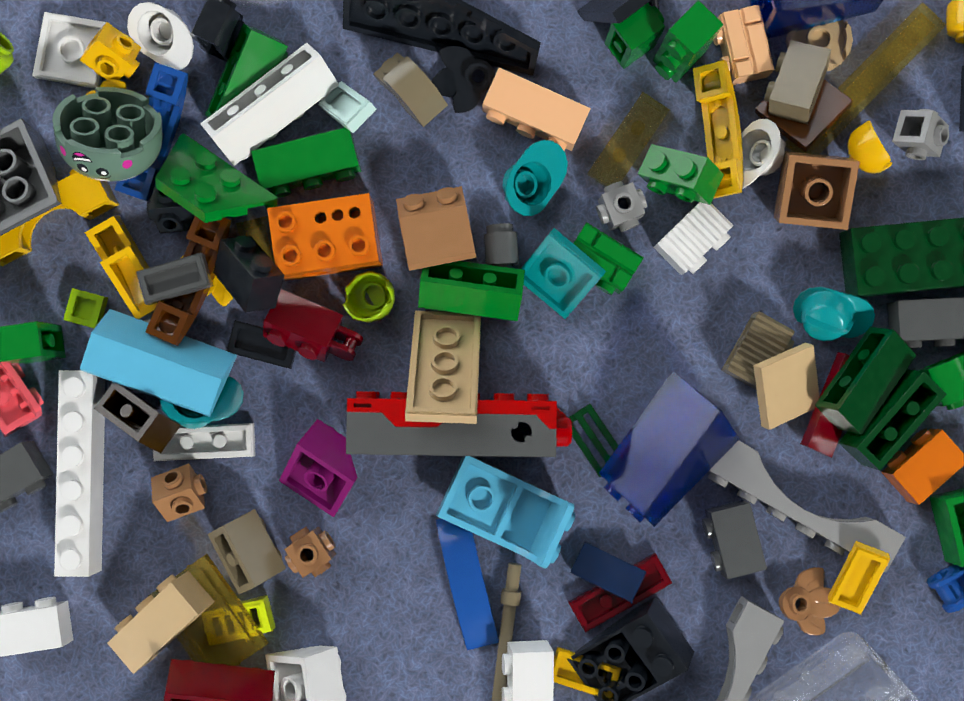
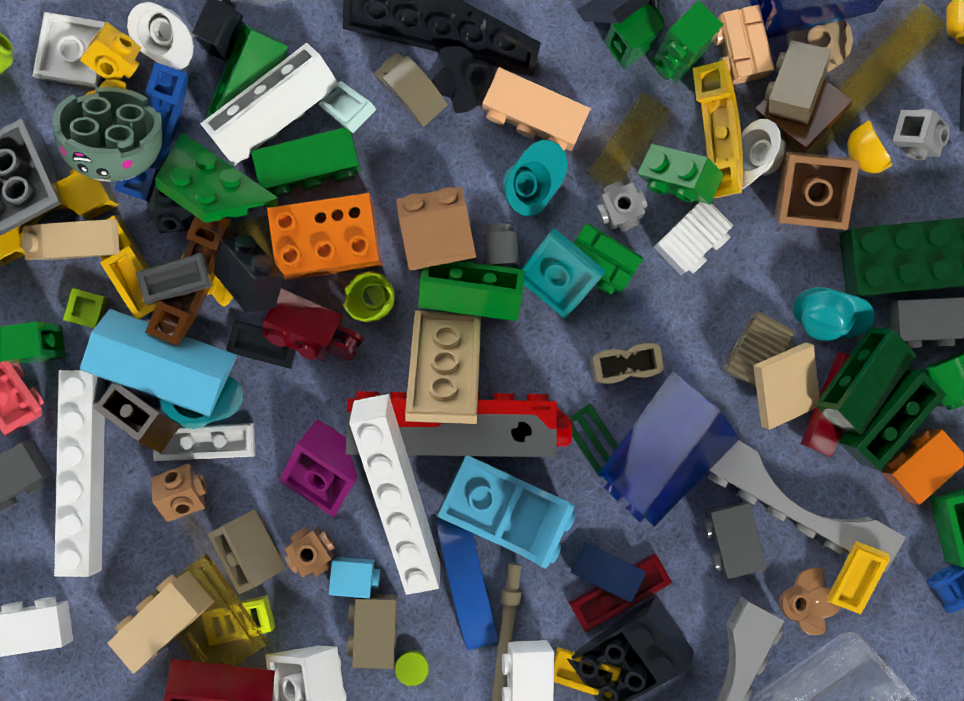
none -> tan slope [21,219,120,260]
none -> medium azure brick [329,556,381,599]
none -> dark tan brick [347,594,398,669]
none -> white brick [349,394,441,595]
none -> lime tile [395,650,429,686]
none -> dark tan brick [589,343,664,384]

